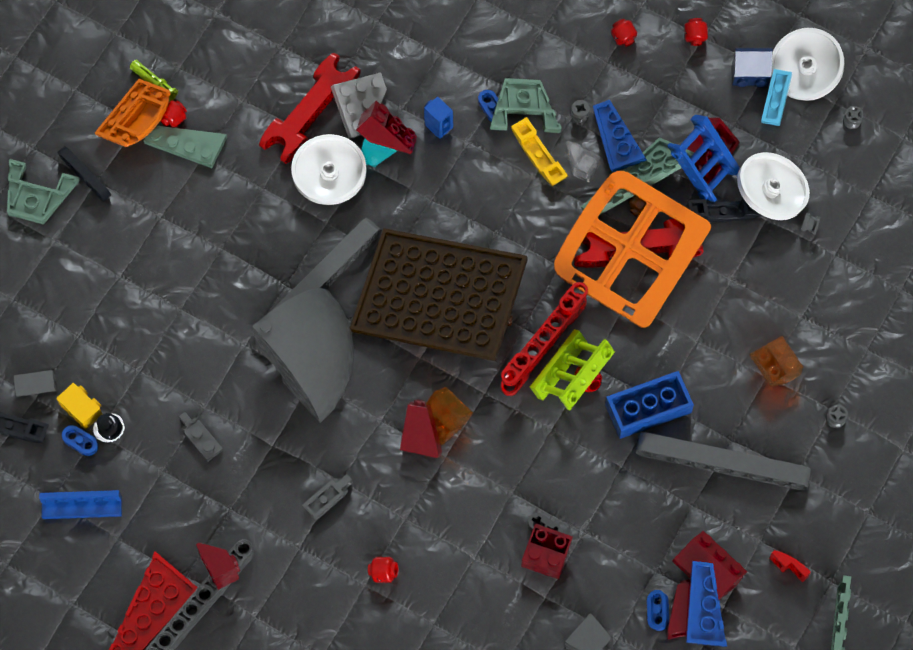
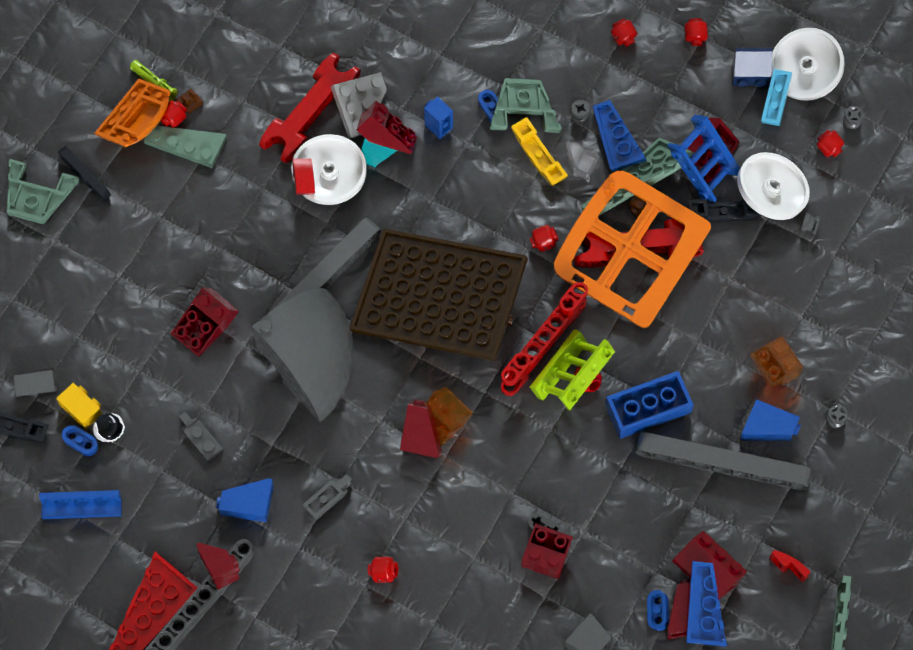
none -> dark red slope [170,287,239,357]
none -> reddish brown tile [177,88,203,114]
none -> blue slope [216,478,274,522]
none -> red slope [292,158,315,195]
none -> red head [530,225,559,252]
none -> blue slope [740,399,801,441]
none -> red head [816,129,844,158]

